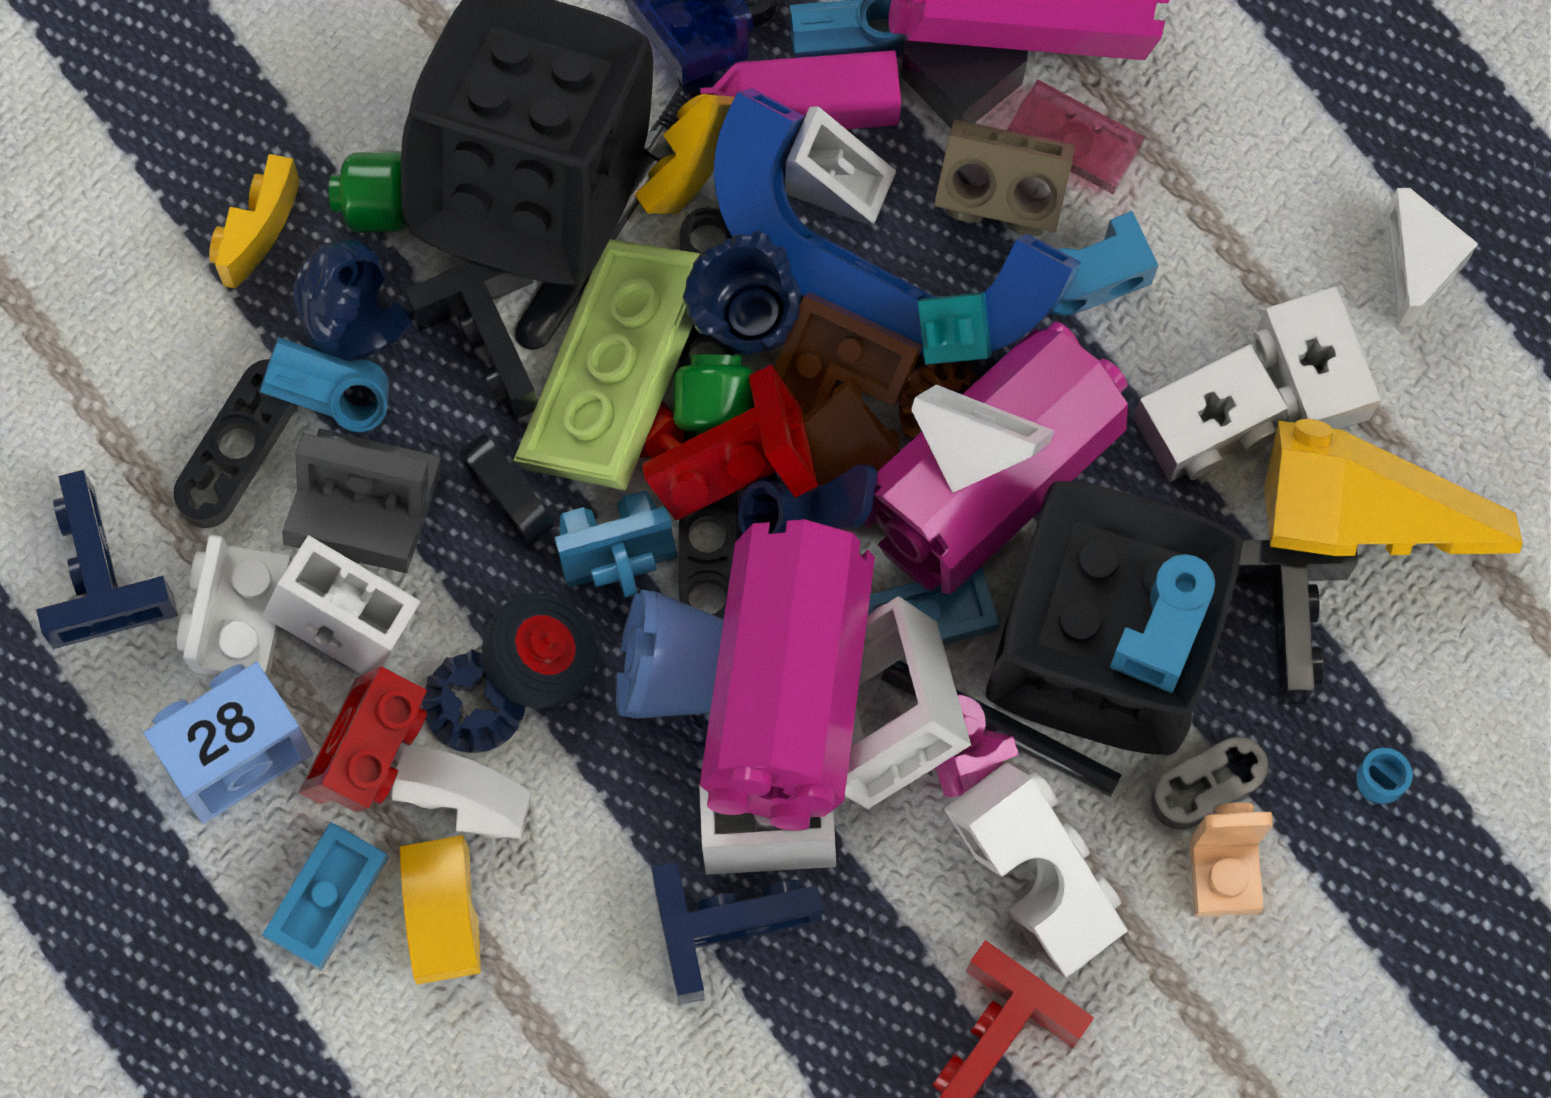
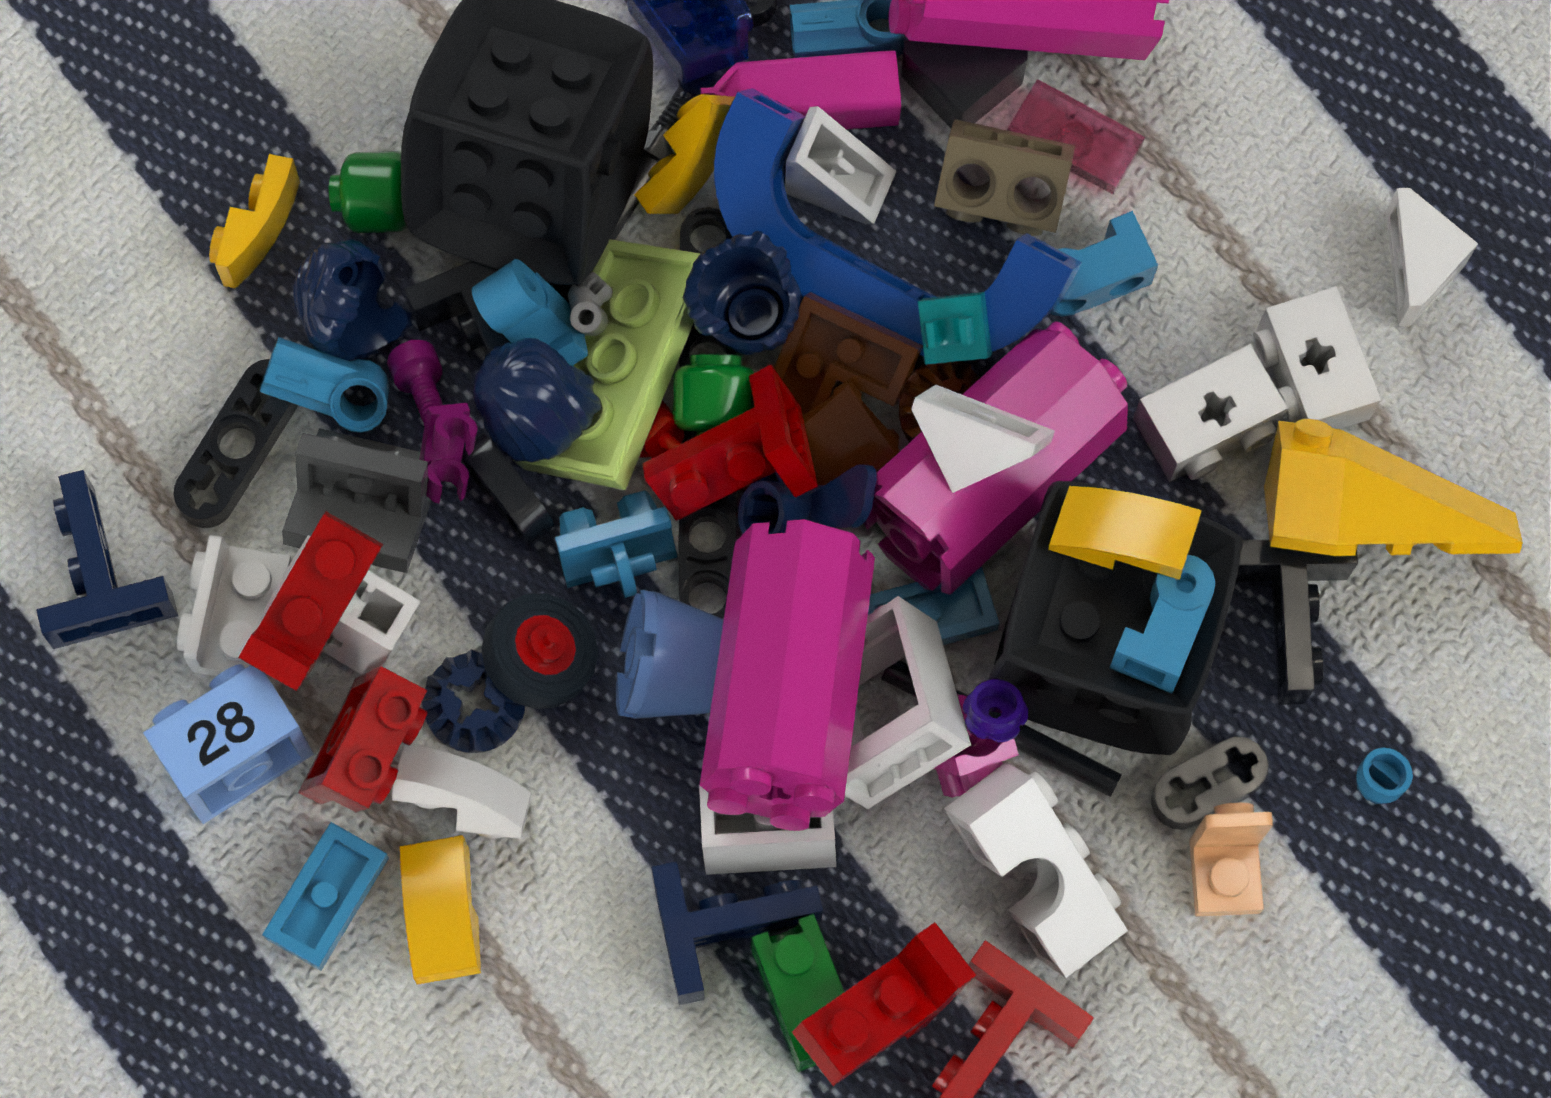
none -> red bracket [238,511,384,691]
none -> magenta bar [387,340,478,504]
none -> dark azure leg [472,259,588,366]
none -> dark blue hair [473,338,601,463]
none -> light grey arm [567,272,613,336]
none -> green brick [751,914,844,1072]
none -> red bracket [792,922,977,1086]
none -> dark purple plate [963,679,1028,743]
none -> yellow slope [1048,486,1202,580]

